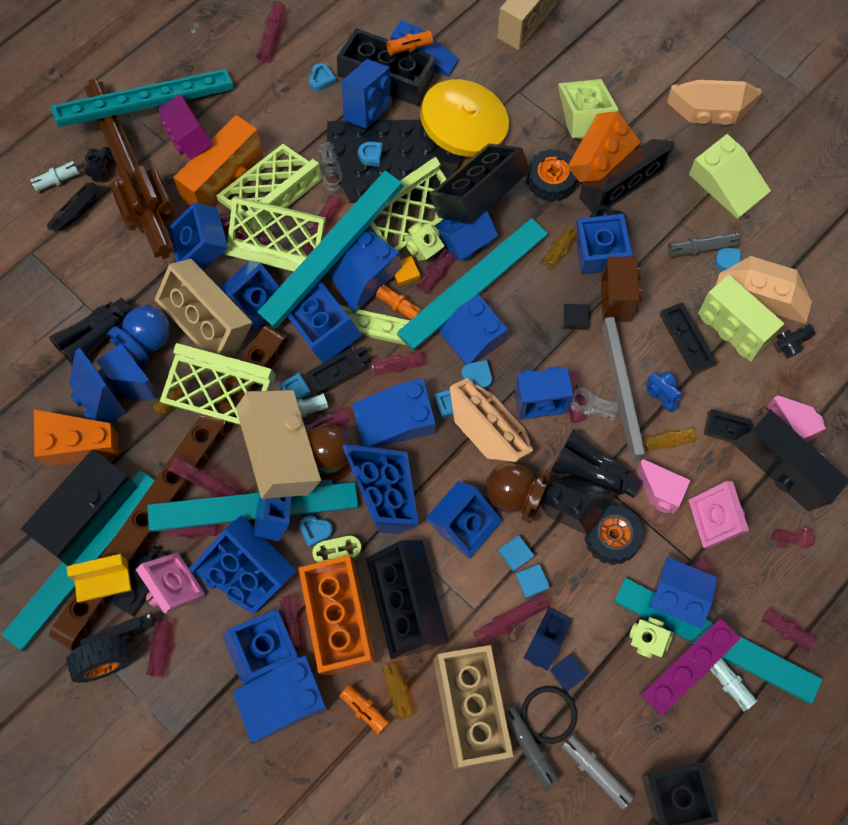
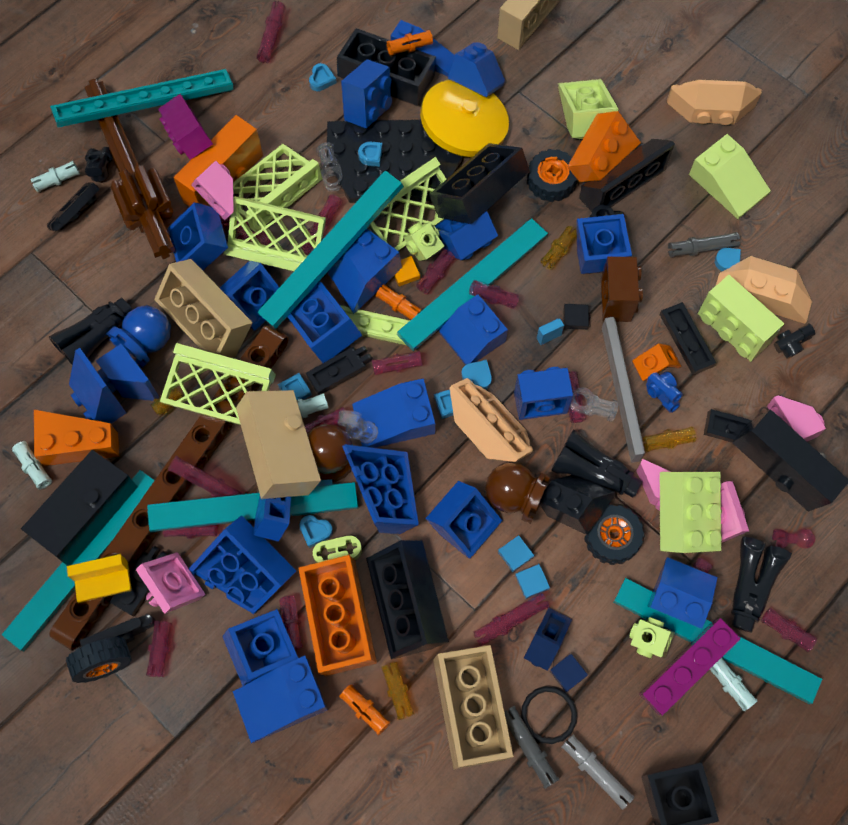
none -> light aqua pin [12,441,52,490]
none -> bright pink slope [191,161,234,220]
none -> clear connector [338,410,378,444]
none -> blue slope [448,42,505,97]
none -> clear pink pin [469,280,519,309]
none -> dark azure tile [537,319,564,345]
none -> orange bracket [632,343,681,381]
none -> yellowish green brick [660,472,721,553]
none -> black piece [731,536,792,633]

